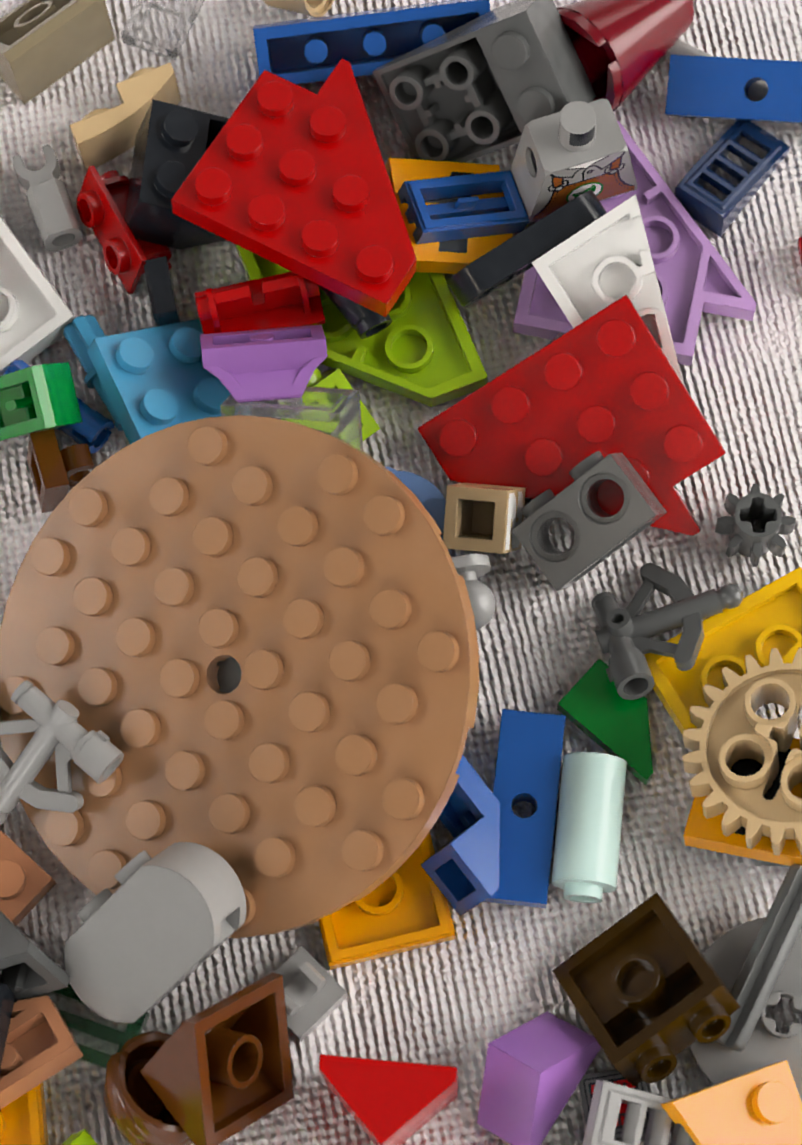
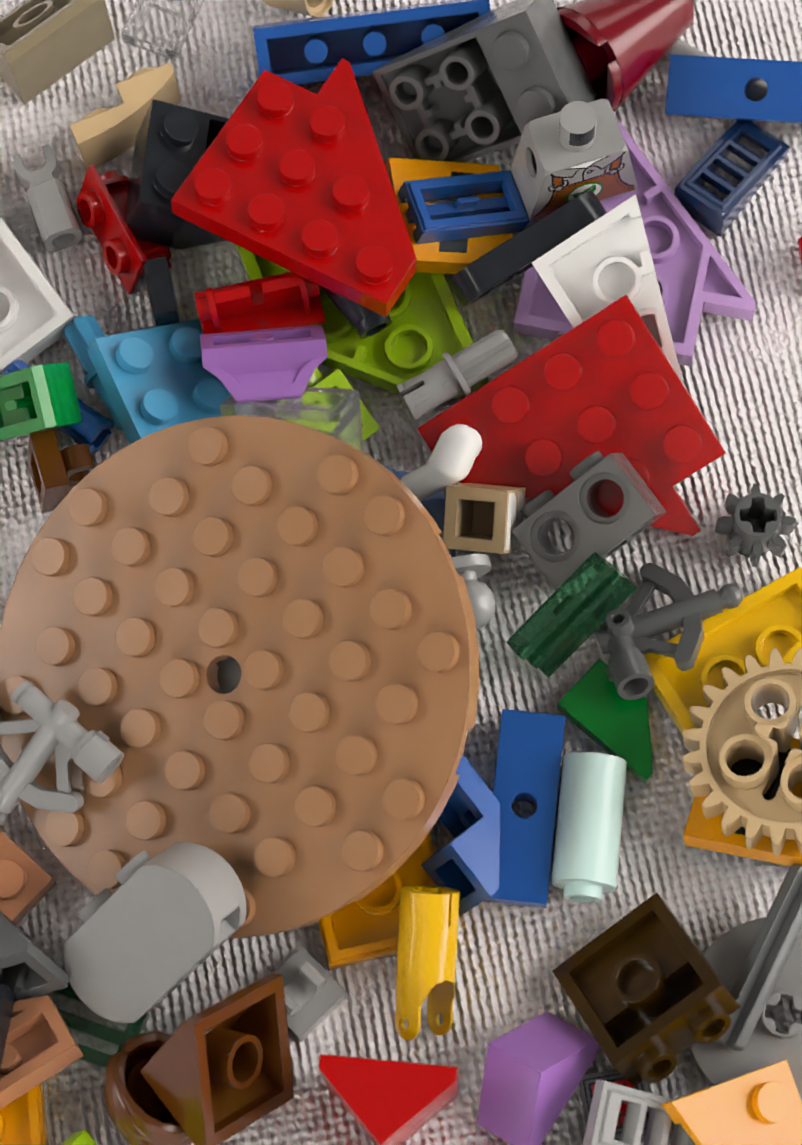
none -> yellow piece [395,885,460,1040]
none -> light grey axle [396,329,518,420]
none -> white arm [401,424,482,502]
none -> clear green tile [507,552,637,677]

